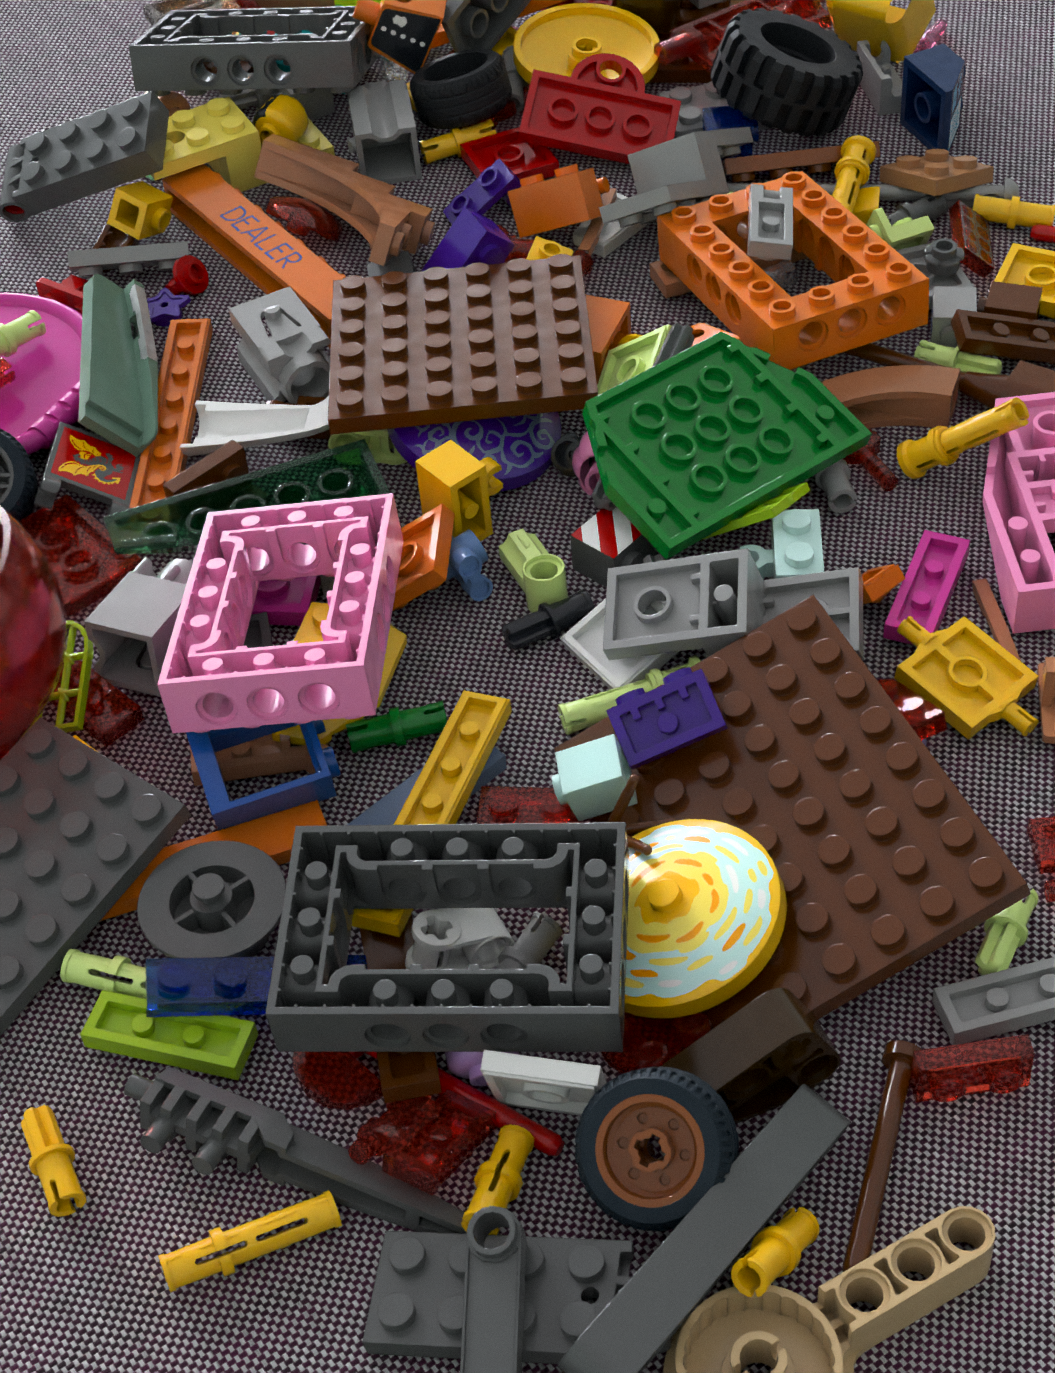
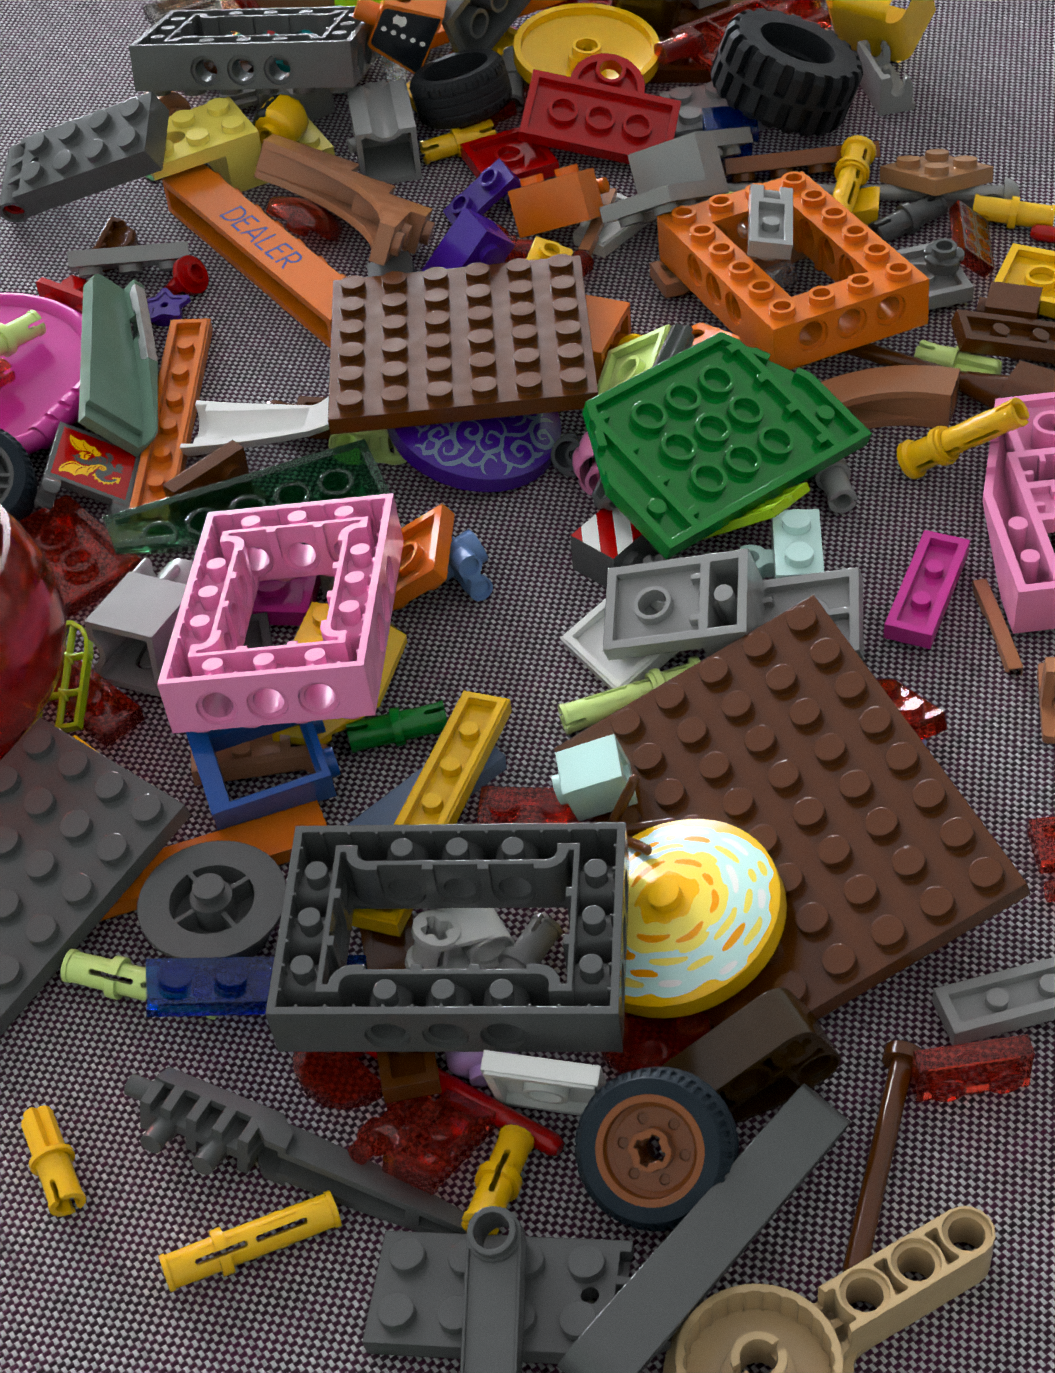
lime plate [80,990,258,1080] -> none
yellow brick [107,181,173,240] -> none
light grey piece [229,286,331,404] -> none
yellow brick [415,440,503,542] -> none
yellowish green piece [499,528,568,613] -> none
black axle [502,590,595,650] -> none
dark purple bracket [606,667,728,770] -> none
yellow pin [731,1207,820,1297] -> none
clear red bar [843,428,899,492] -> none
orange tile [862,564,906,604] -> none
yellowish green bracket [866,208,935,250] -> none
yellow plate [894,616,1039,740] -> none
dark blue slope [900,43,966,152] -> none
clear pink piece [913,19,947,53] -> none
light grey brick [930,286,977,348] -> none
yellowish green axle [975,889,1039,976] -> none

